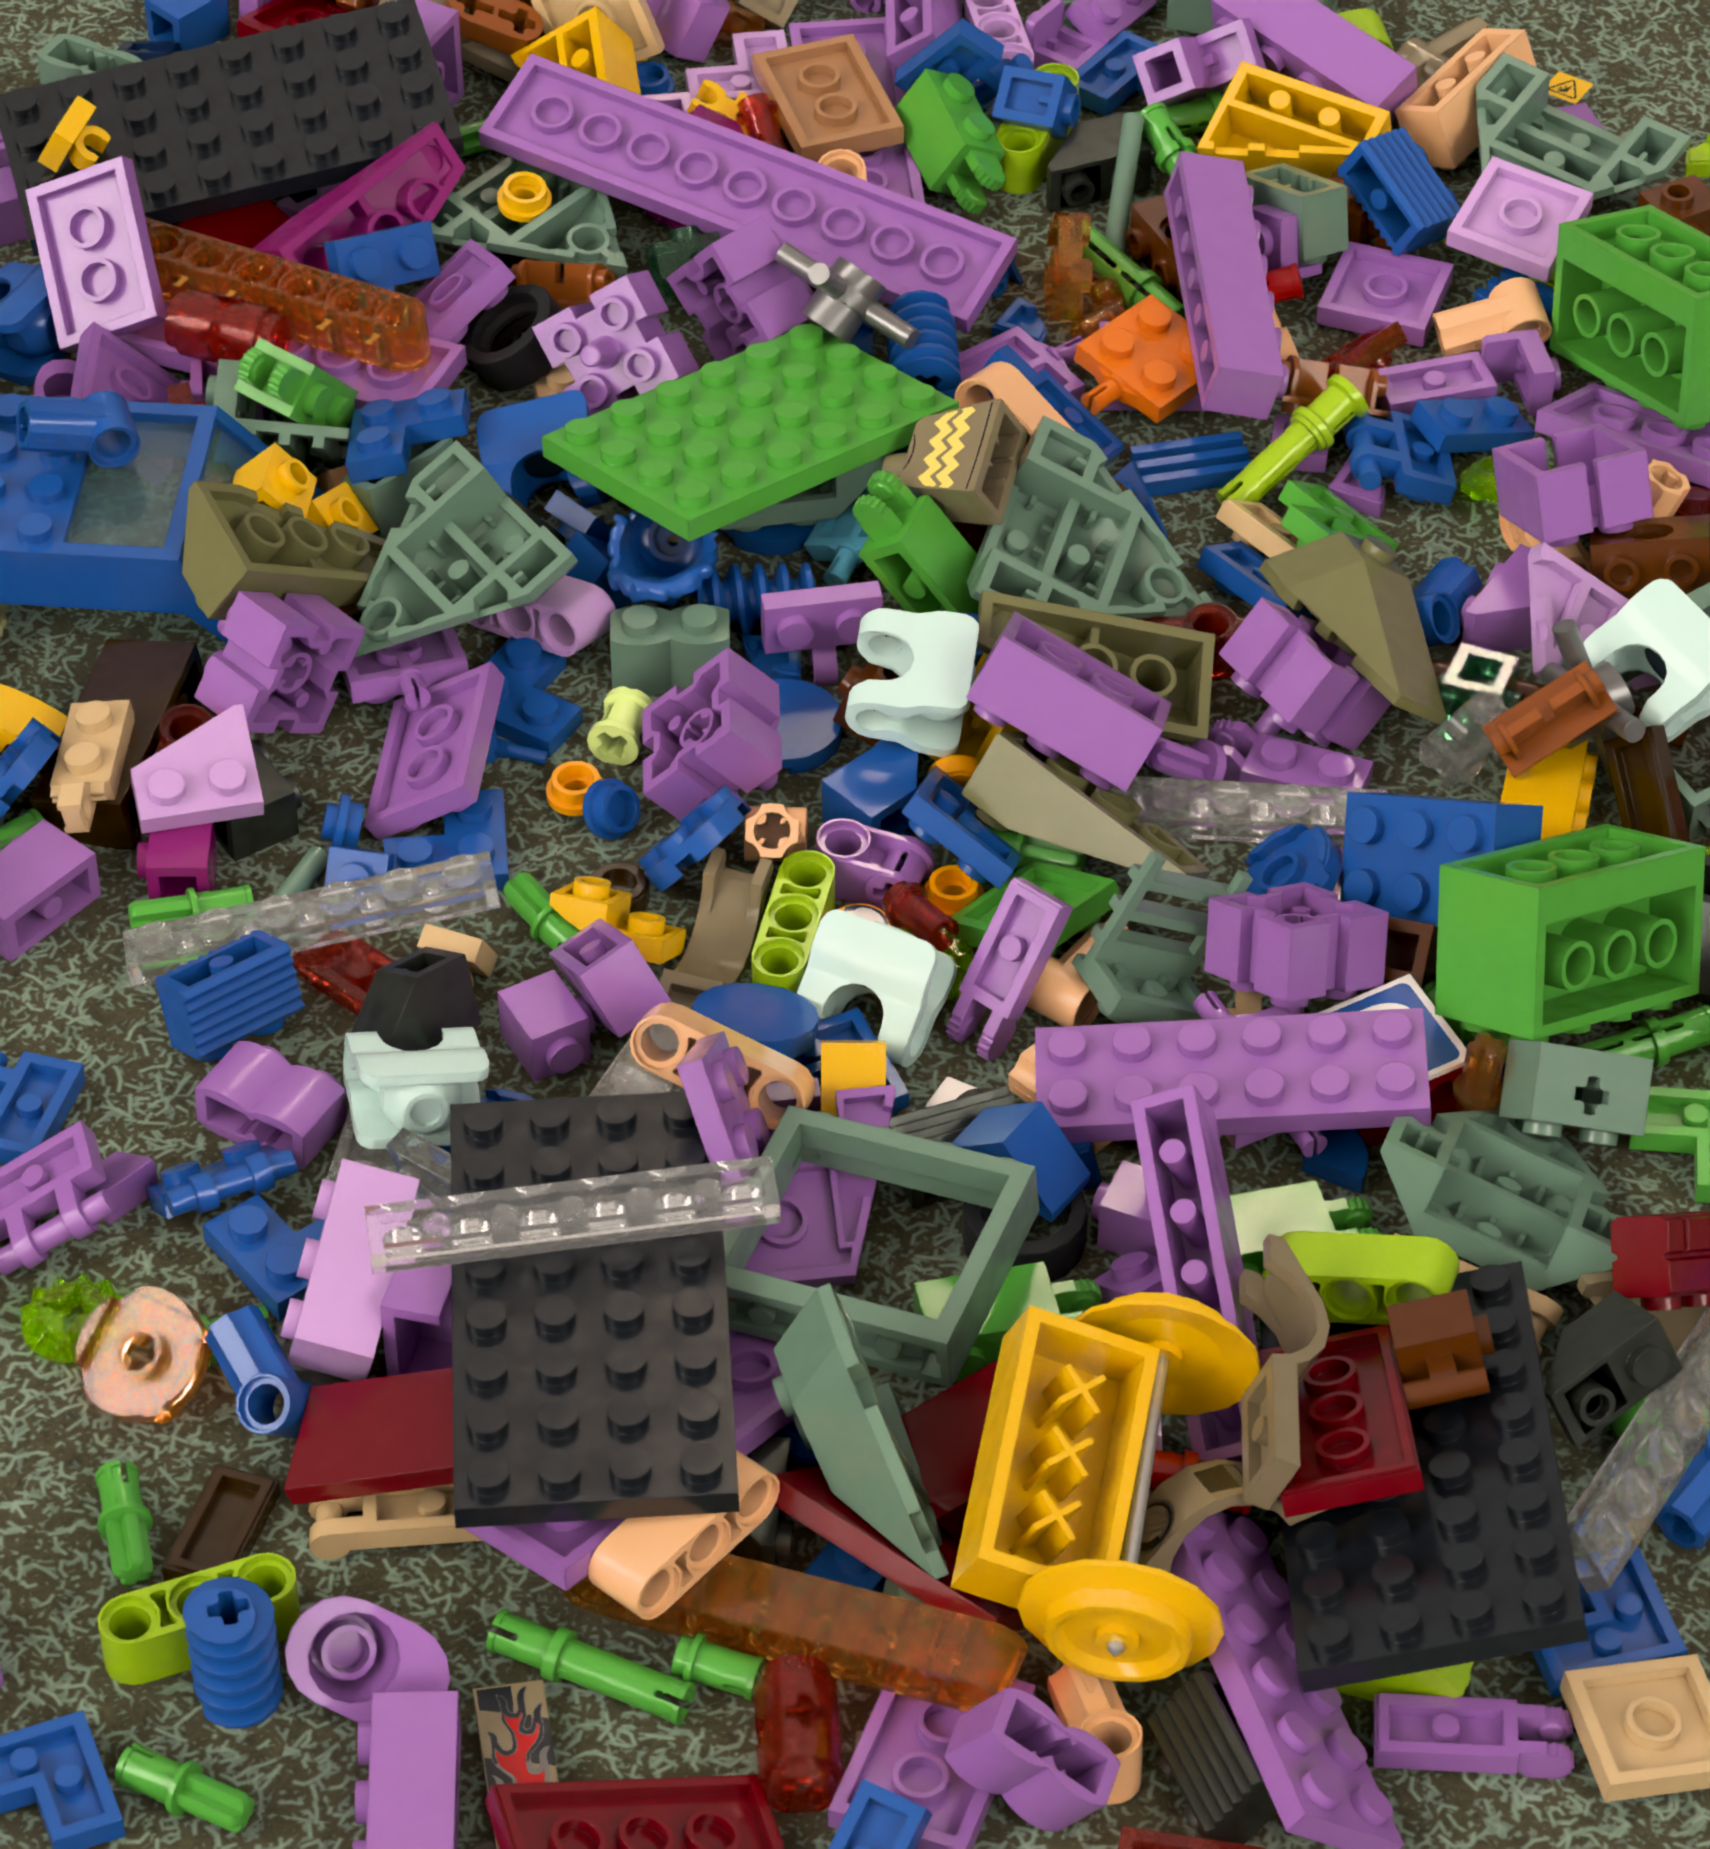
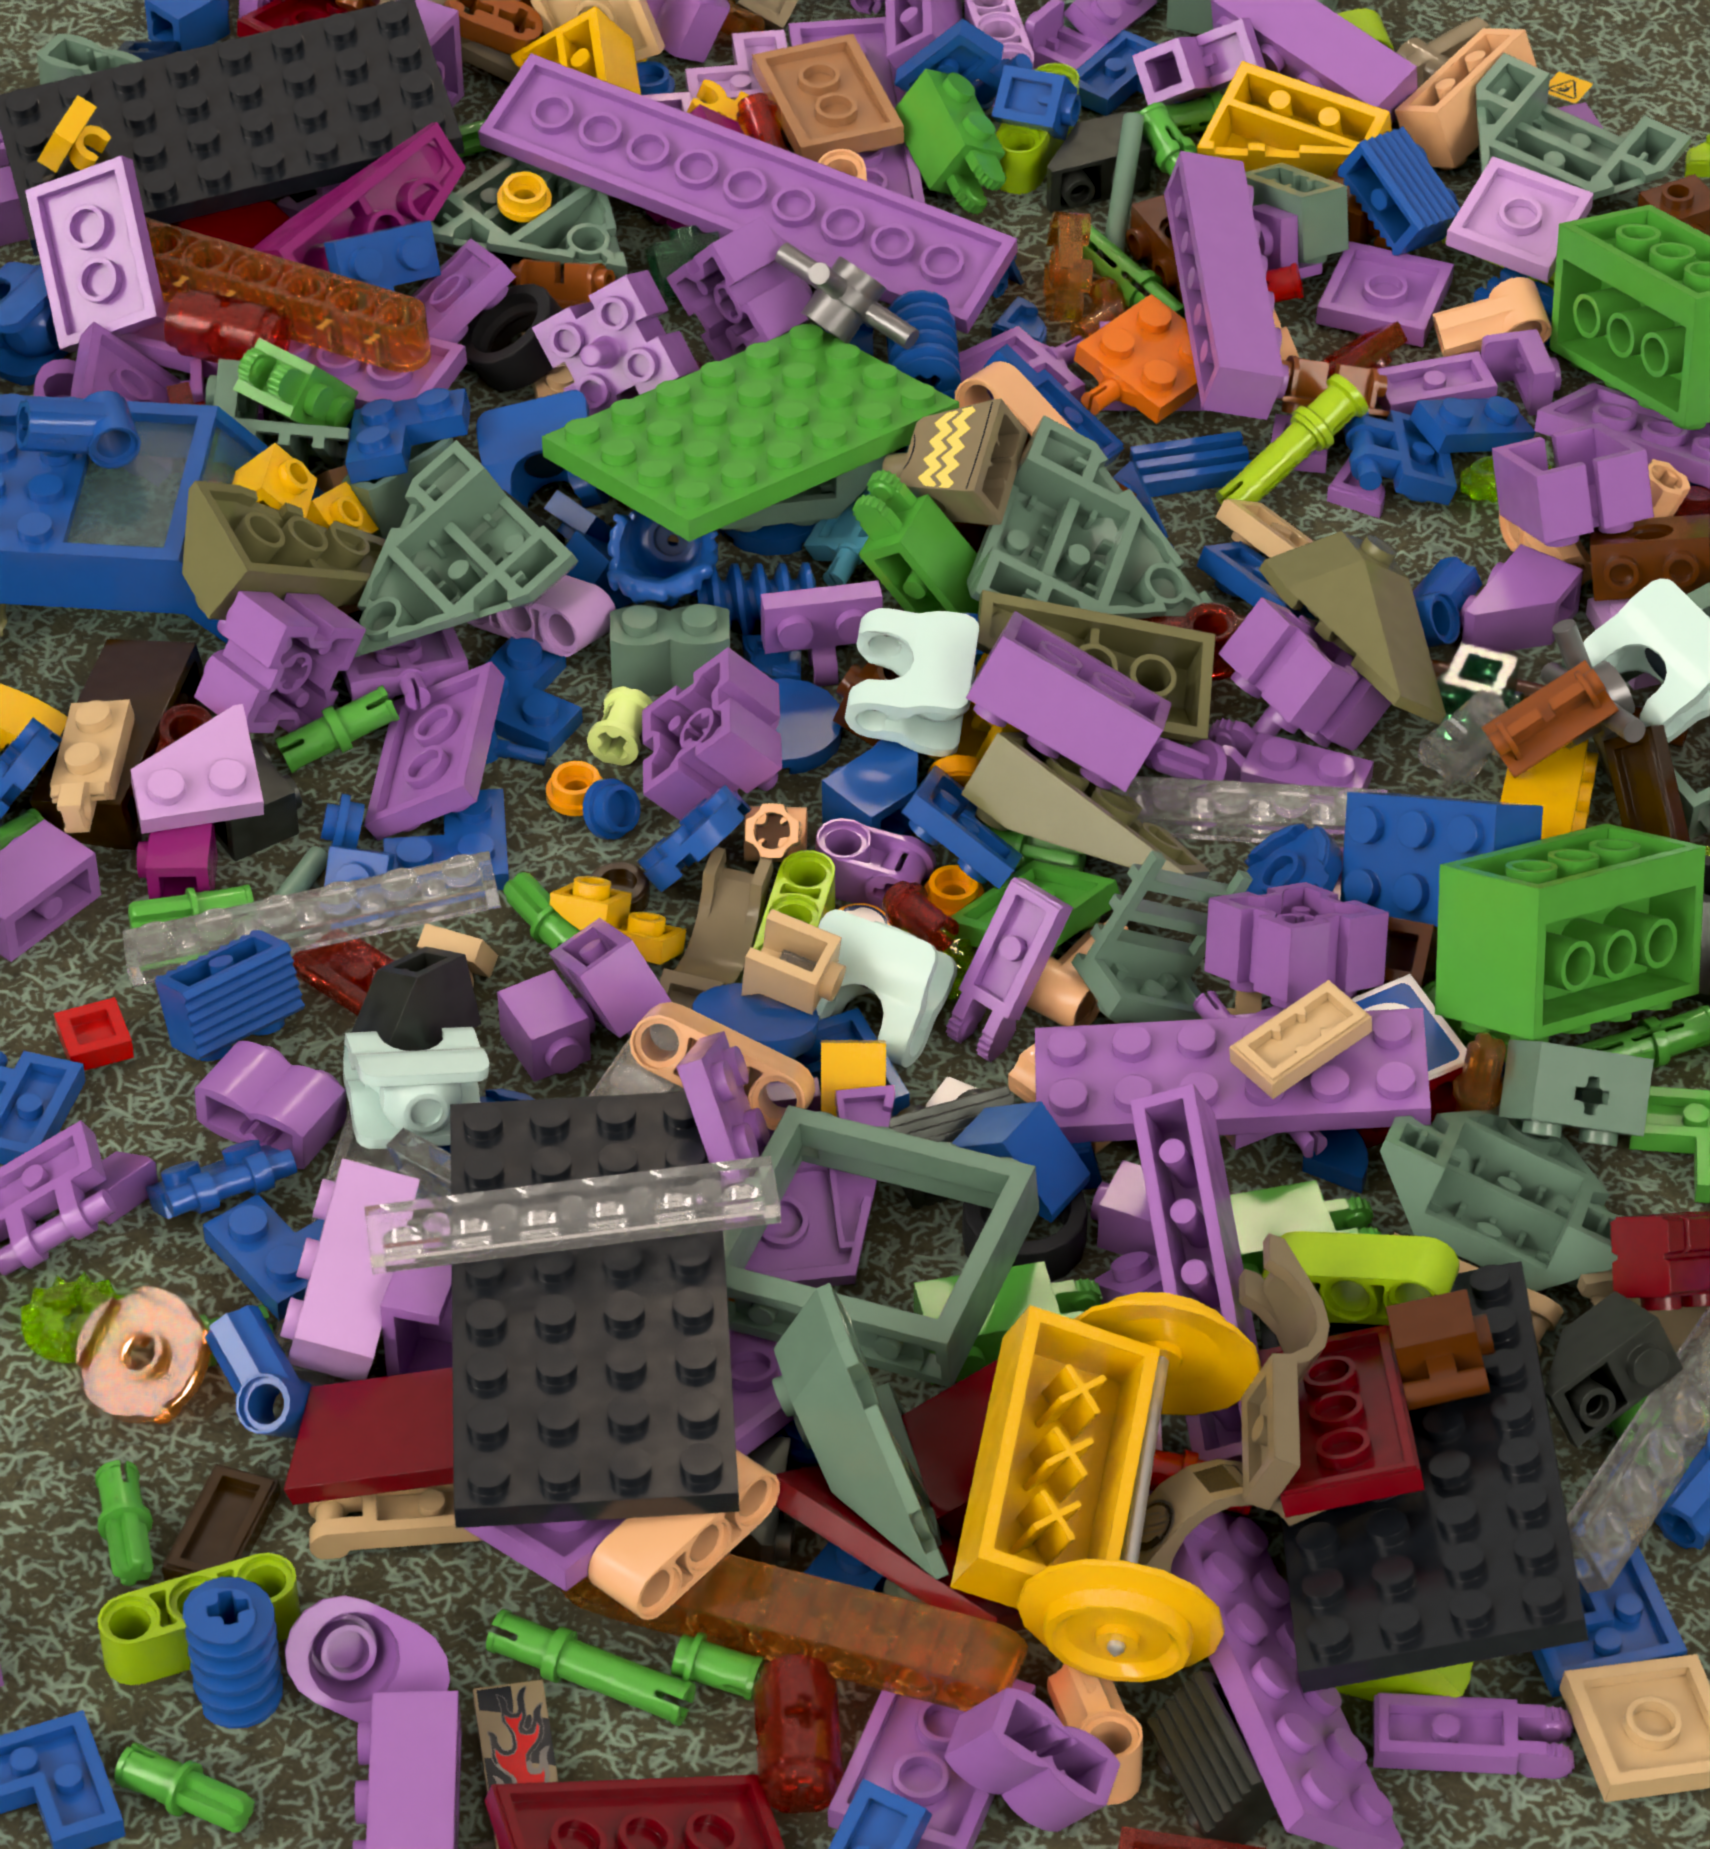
bright green plate [1278,479,1399,551] -> none
lavender wing [1528,542,1629,679] -> none
none -> red plate [54,997,134,1071]
none -> bright green pin [275,685,400,773]
none -> tan window [741,909,846,1015]
none -> tan plate [1229,980,1372,1099]

